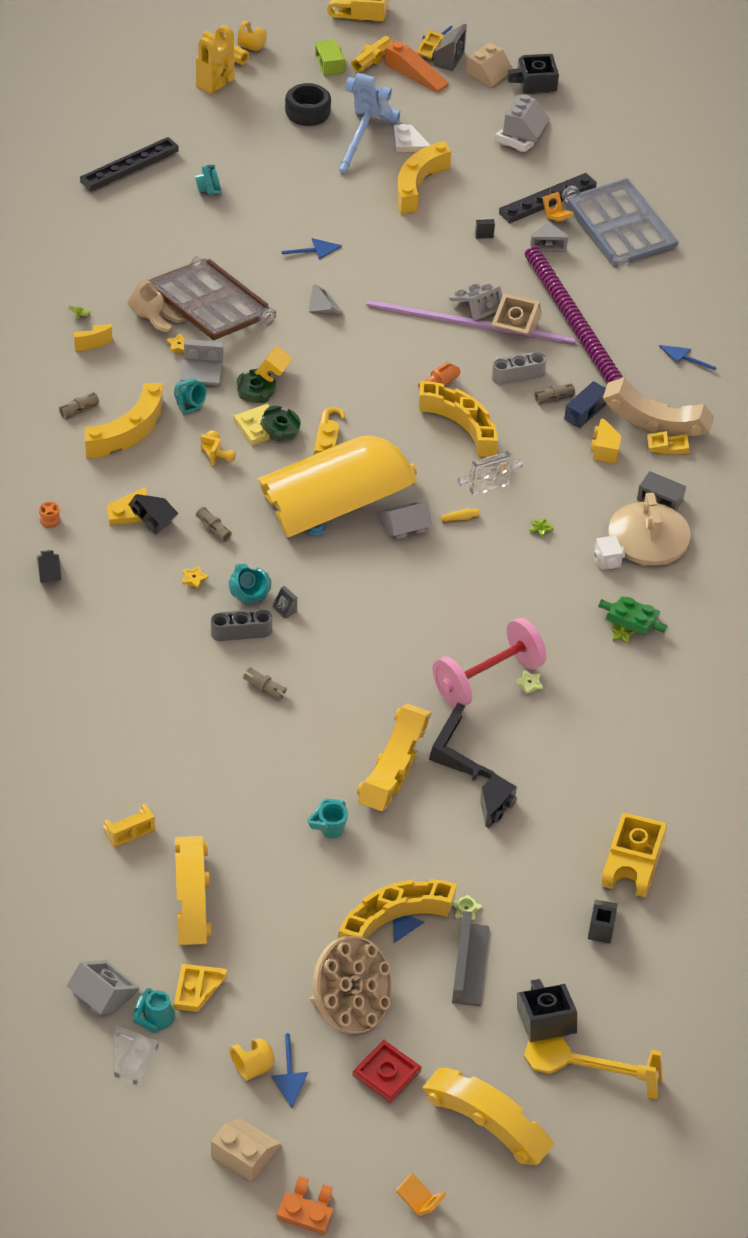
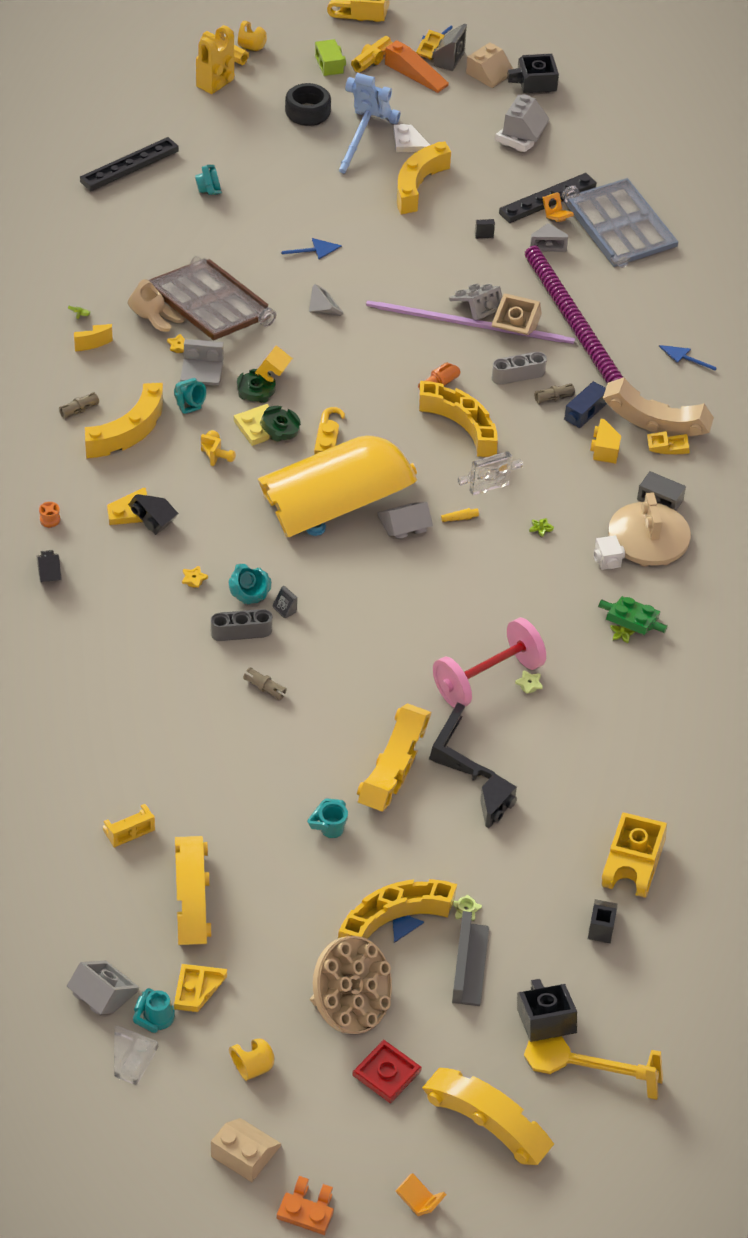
dark tan pin [196,507,232,542] -> none
blue piece [271,1033,308,1108] -> none

